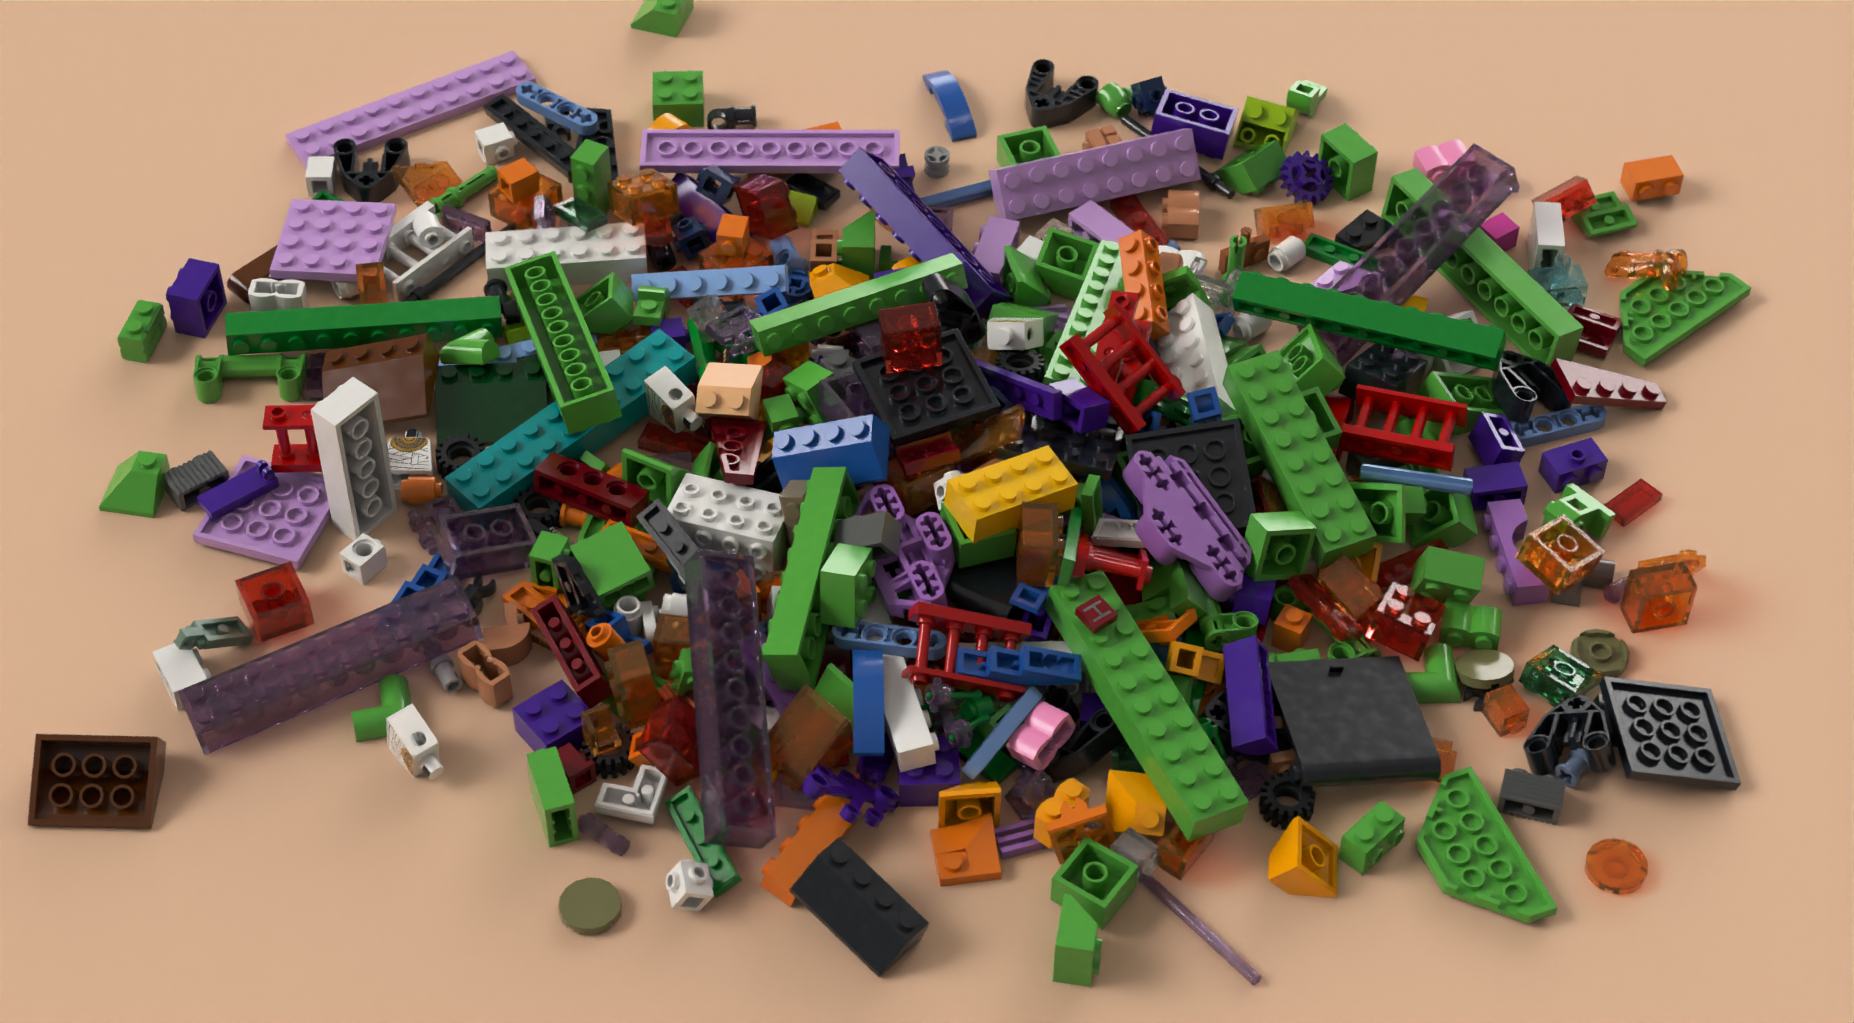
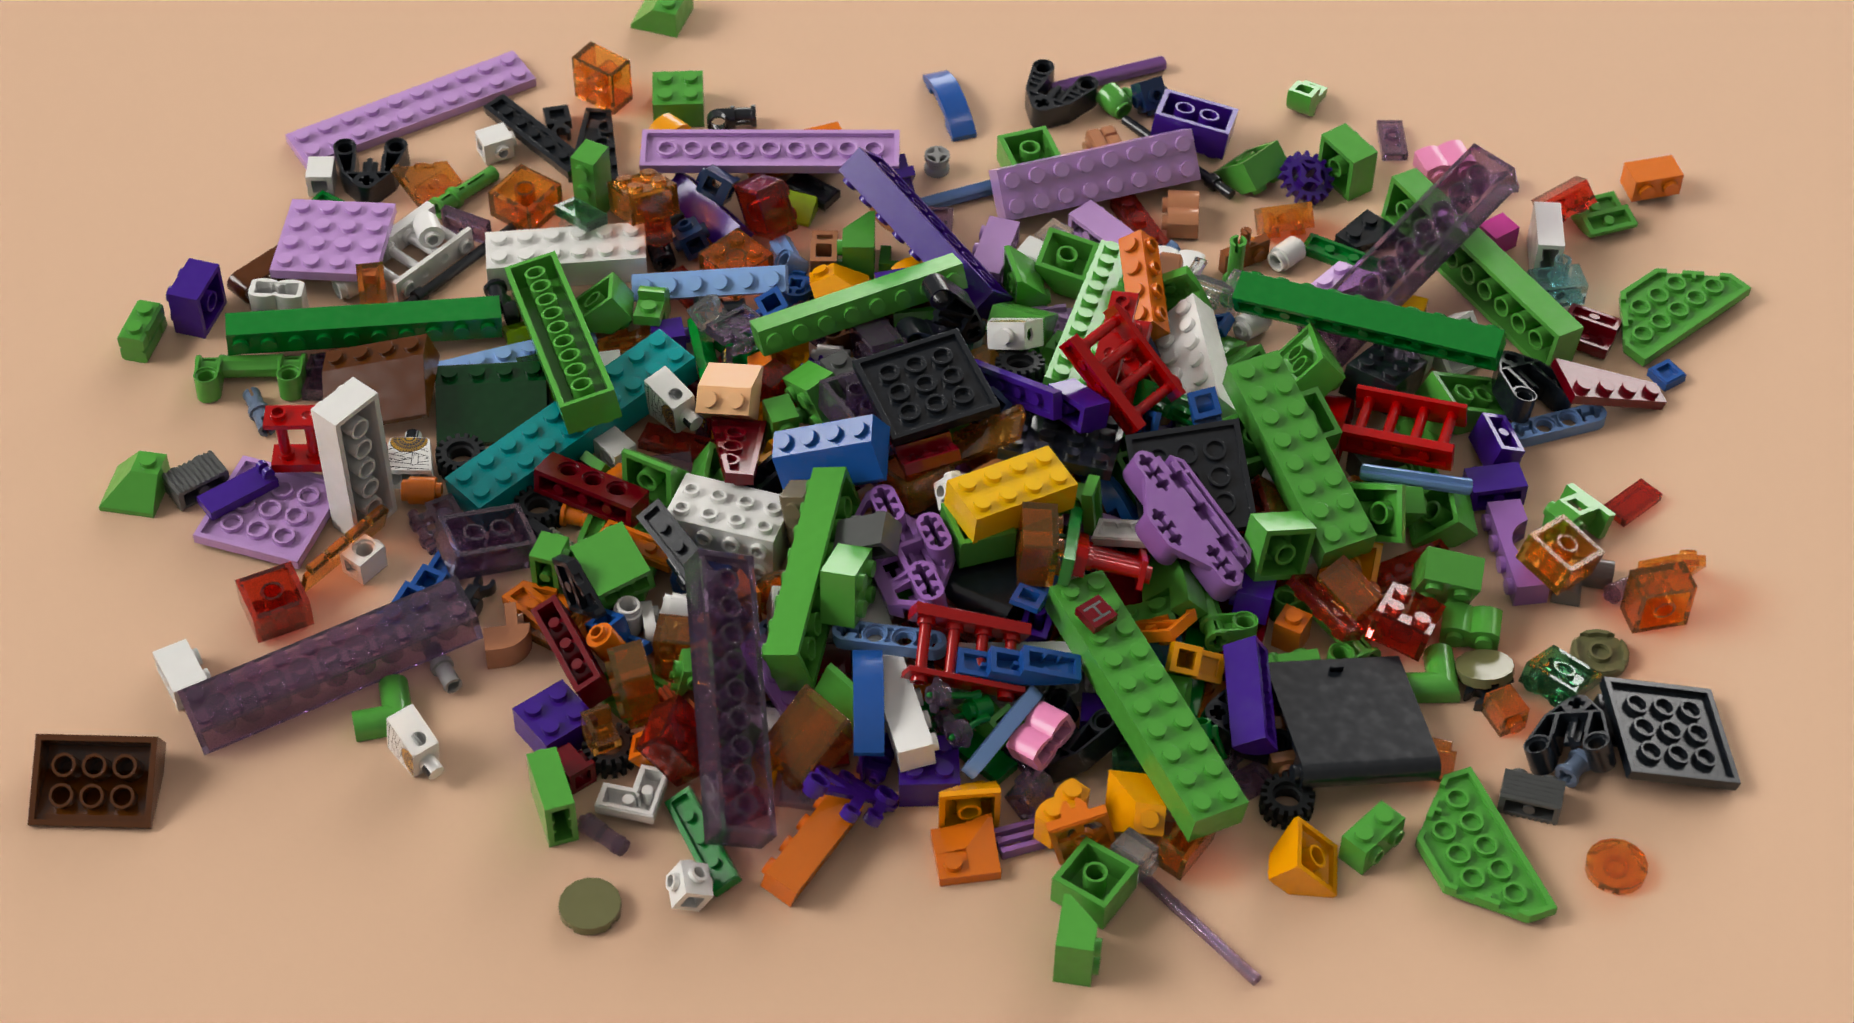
sand green hinge [173,616,254,650] -> none
bright green brick [440,328,500,365] -> none
nougat brick [457,640,513,708] -> none
orange brick [497,158,541,204] -> none
medium blue beam [516,82,598,135] -> none
clear purple slope [532,194,556,229] -> none
orange brick [716,214,750,258] -> none
black slope [789,837,929,978] -> none
clear red brick [878,301,942,373] -> none
lime slope [1233,96,1300,153] -> none
dark purple brick [1538,437,1608,494] -> none
clear orange piece [1605,249,1688,291] -> none
none -> sand blue pin [243,387,276,437]
none -> clear orange windscreen [300,504,389,594]
none -> clear orange brick [572,42,633,115]
none -> white brick [593,426,637,468]
none -> medium lavender axle [1050,56,1167,92]
none -> plate [1376,120,1408,161]
none -> blue tile [1646,359,1686,392]

